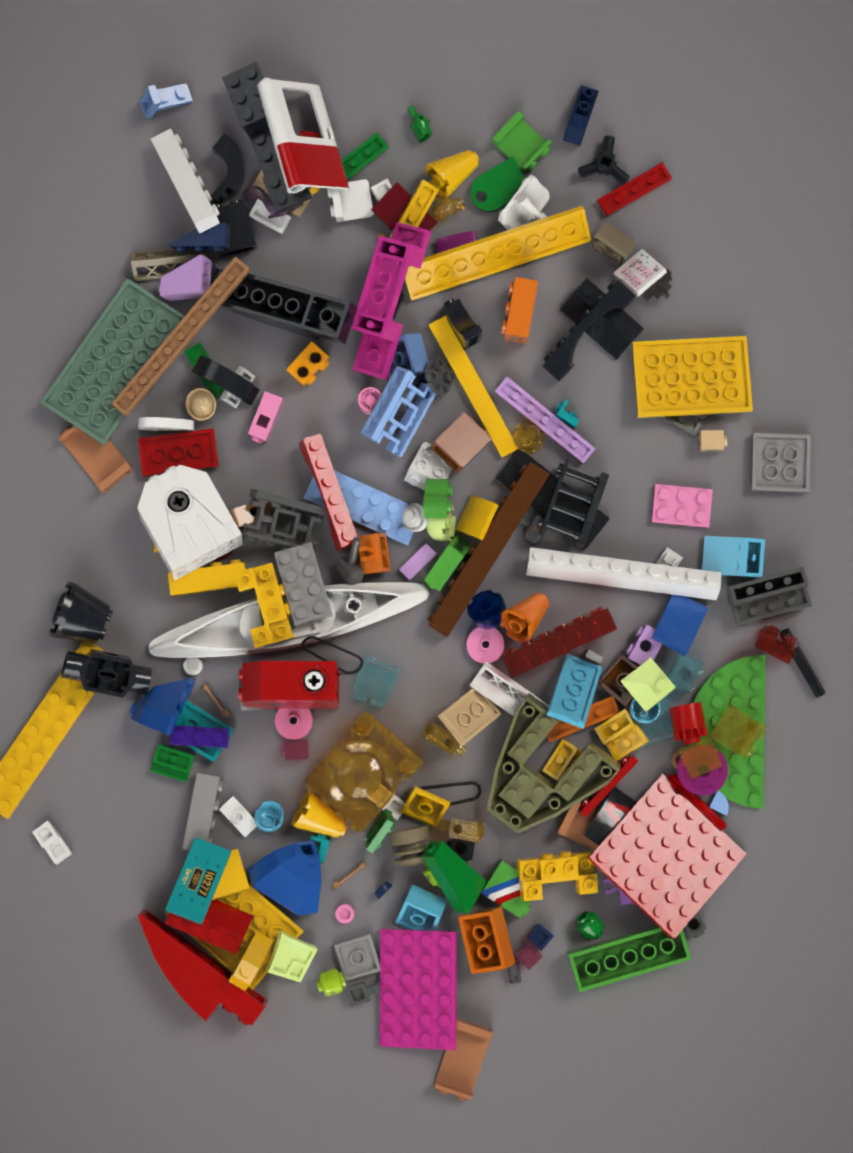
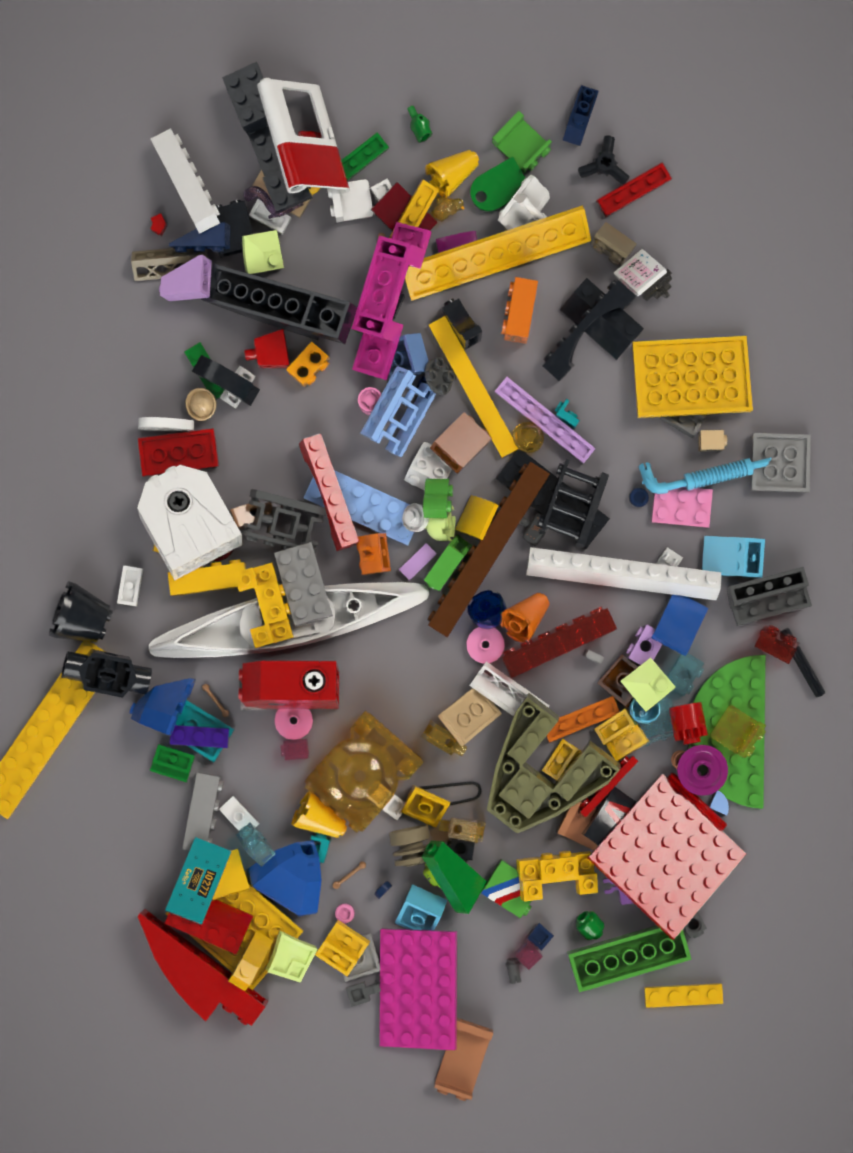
white slope [32,821,73,865] -> none
sand green plate [40,278,185,446] -> none
nougat panel [58,426,134,494] -> none
medium nougat plate [111,256,251,417] -> none
bracket [139,83,193,119] -> none
white tile [183,657,203,675] -> none
black arch [211,133,245,205] -> none
bright pink brick [248,391,284,444] -> none
medium azure hair [254,801,284,832] -> none
black piece [302,636,364,674] -> none
lime head [316,968,346,997] -> none
dark grey piece [336,537,364,585] -> none
clear light blue plate [352,654,402,709] -> none
green plate [364,808,394,854] -> none
orange brick [458,906,515,974] -> none
medium azure tile [547,654,602,729] -> none
clear yellow piece [678,736,723,779] -> none
none -> white plate [117,565,143,607]
none -> red piece [150,213,167,236]
none -> clear light blue brick [236,822,276,867]
none -> yellowish green plate [242,230,284,274]
none -> red torso [244,329,290,368]
none -> yellow slope [315,920,370,976]
none -> dark blue tile [629,488,649,507]
none -> medium azure piece [638,457,772,494]
none -> yellow plate [644,983,723,1008]

